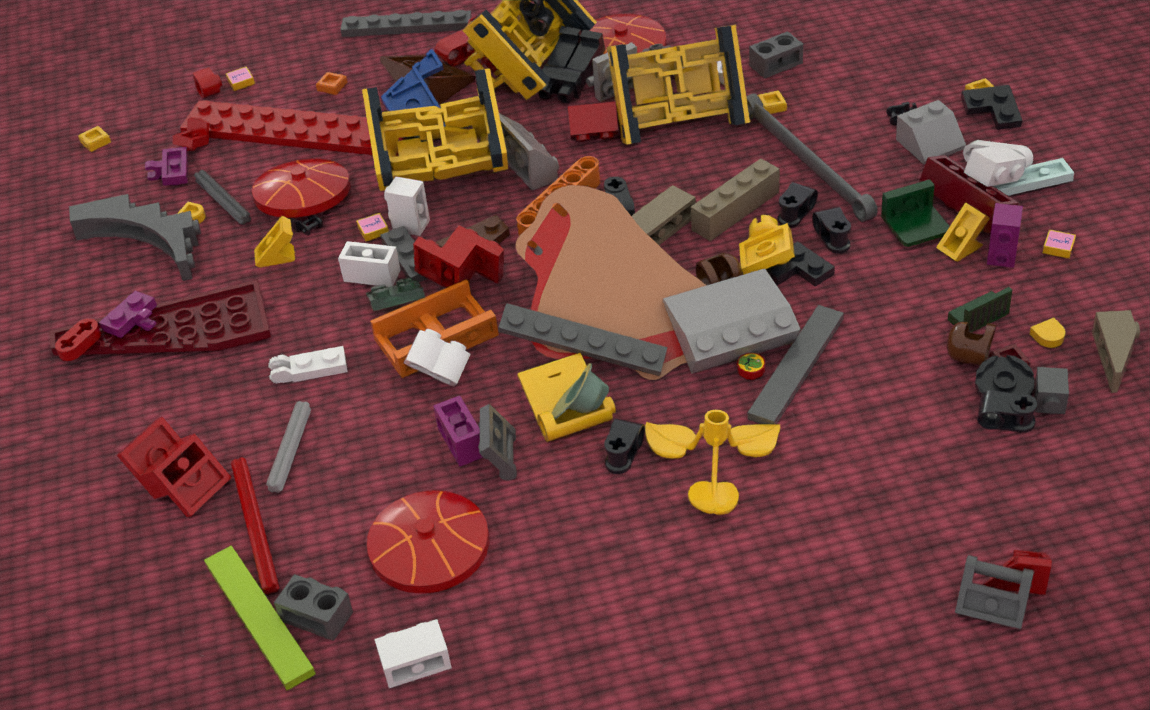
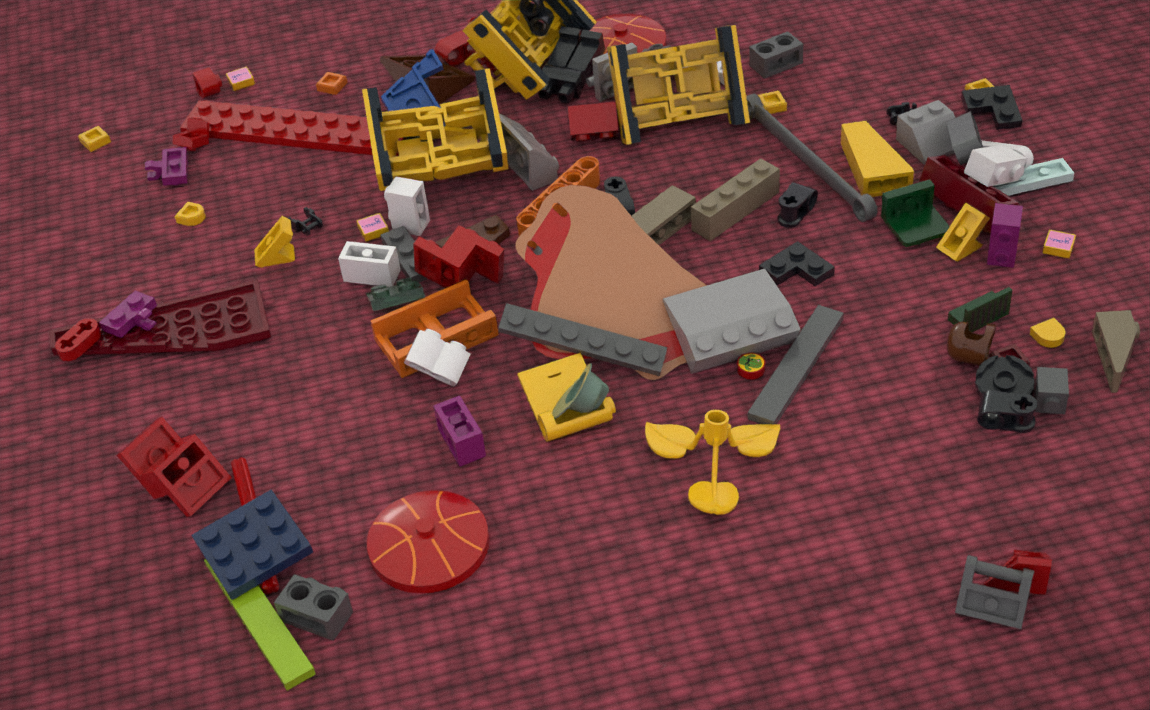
dark grey arch [69,194,201,281] -> none
dark grey axle [194,170,251,225] -> none
red dish [252,159,351,218] -> none
light grey axle [266,401,311,493] -> none
white hinge [268,346,348,384] -> none
dark grey plate [340,10,472,37] -> none
white brick [375,619,452,688] -> none
dark grey plate [478,404,517,481] -> none
black piece [604,419,645,474] -> none
reddish brown helmet [695,253,742,285] -> none
yellow plate [739,215,795,274] -> none
black piece [812,207,851,253] -> none
none -> dark blue plate [191,489,314,600]
none -> yellow slope [841,121,914,197]
none -> dark grey beam [947,111,983,165]

